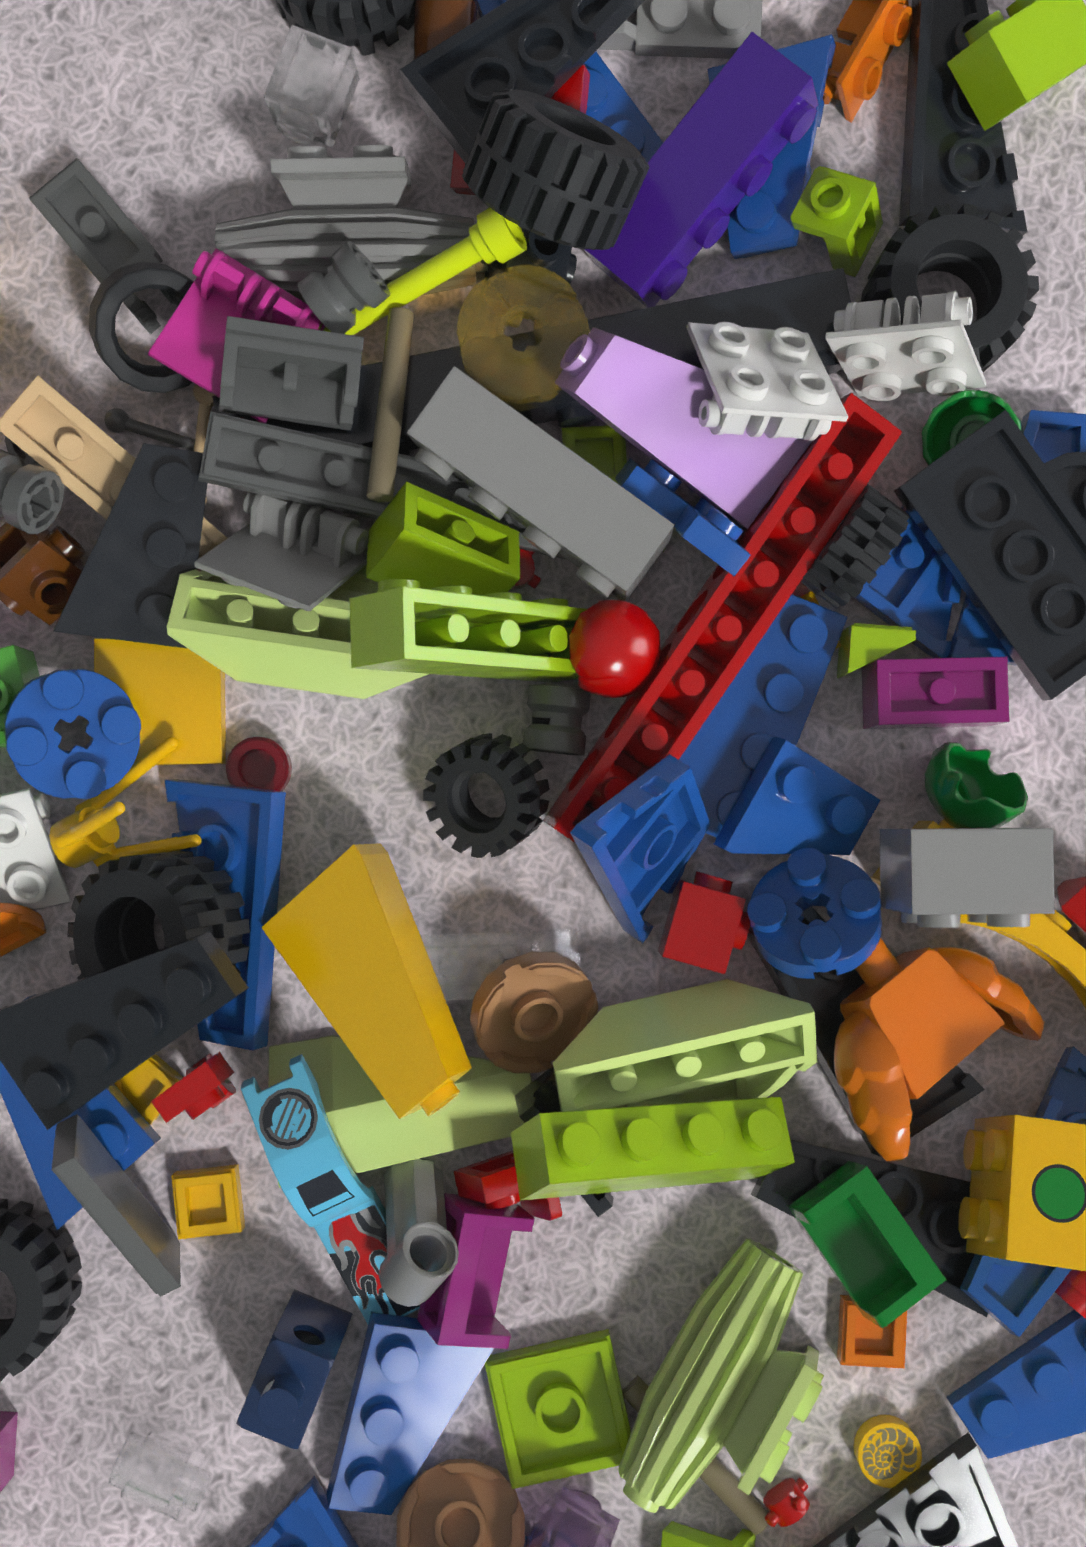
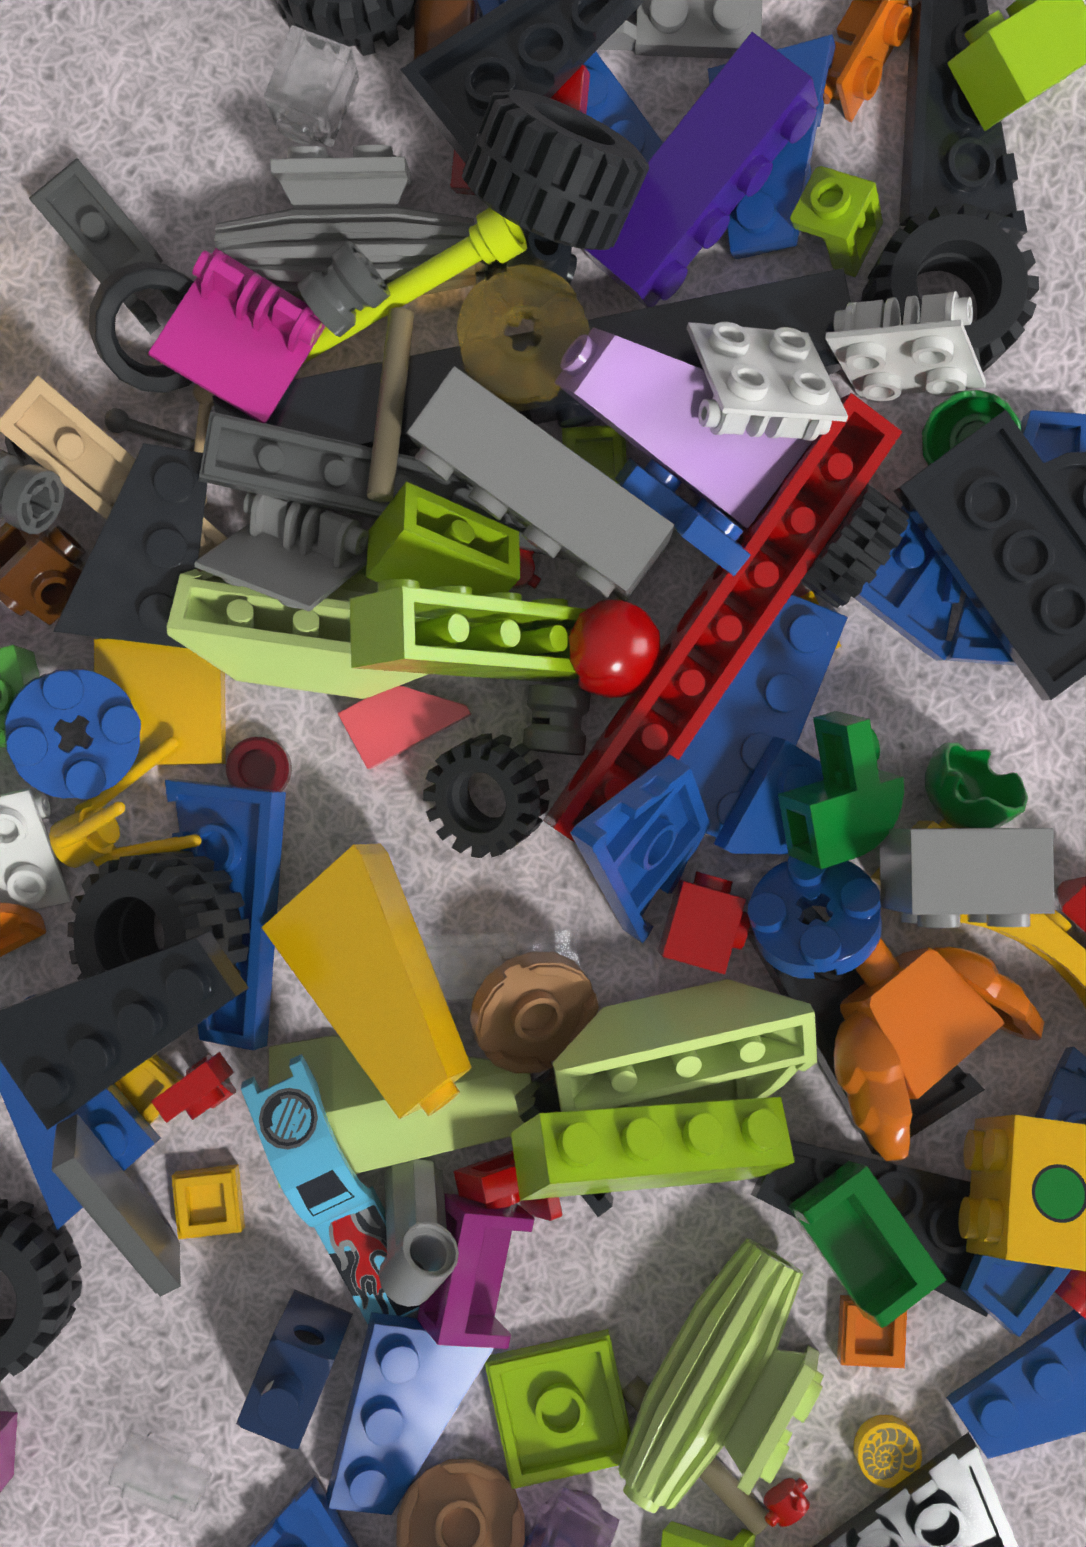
dark grey hinge [219,316,364,430] -> none
lime slope [837,623,916,678] -> none
magenta panel [861,657,1010,729] -> none
none -> coral tile [338,685,471,770]
none -> green brick [778,711,904,869]

